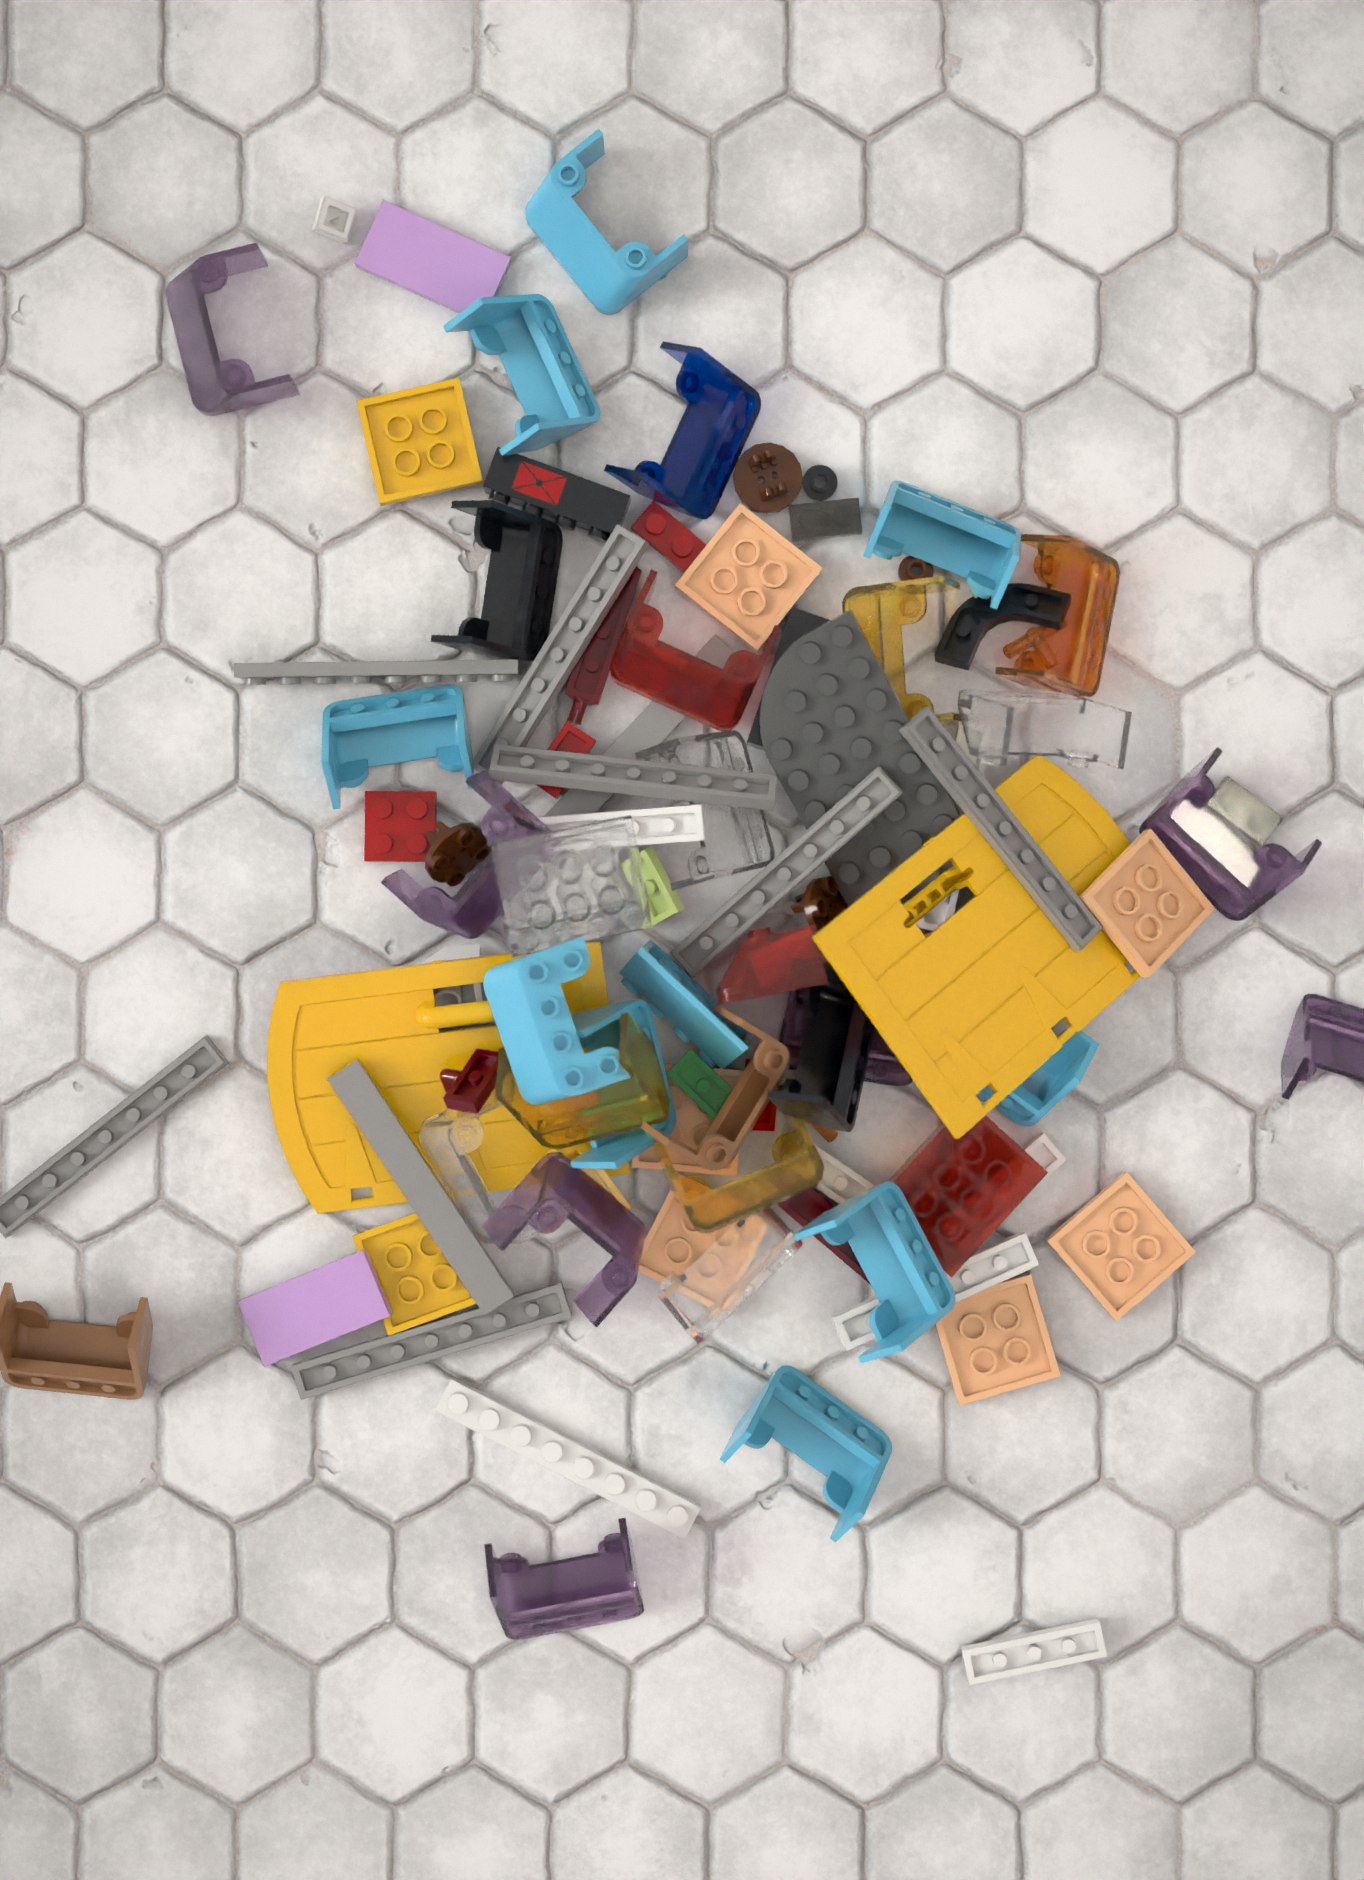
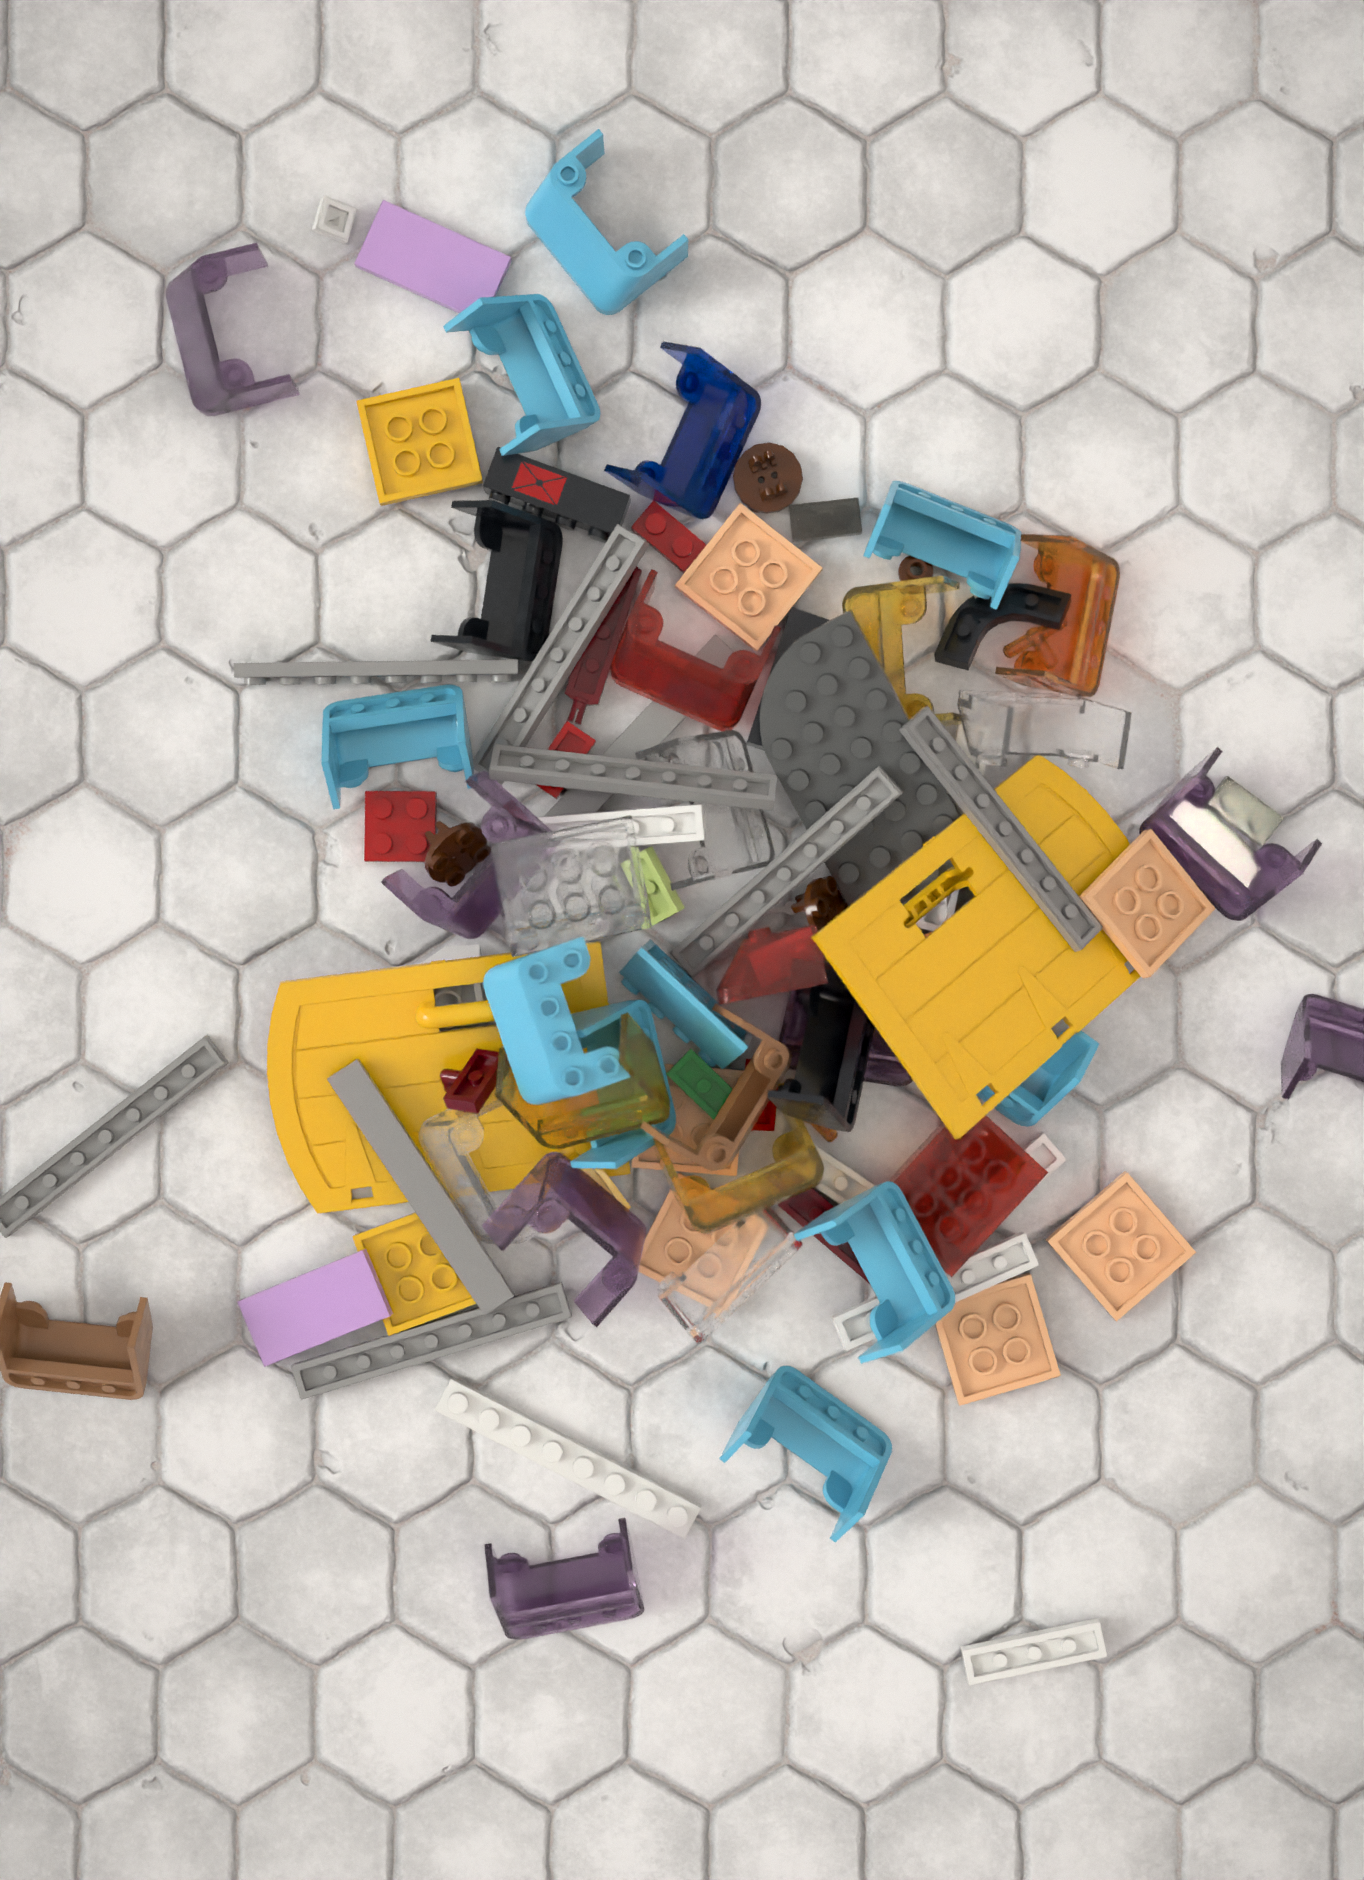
black plate [802,465,838,501] -> none

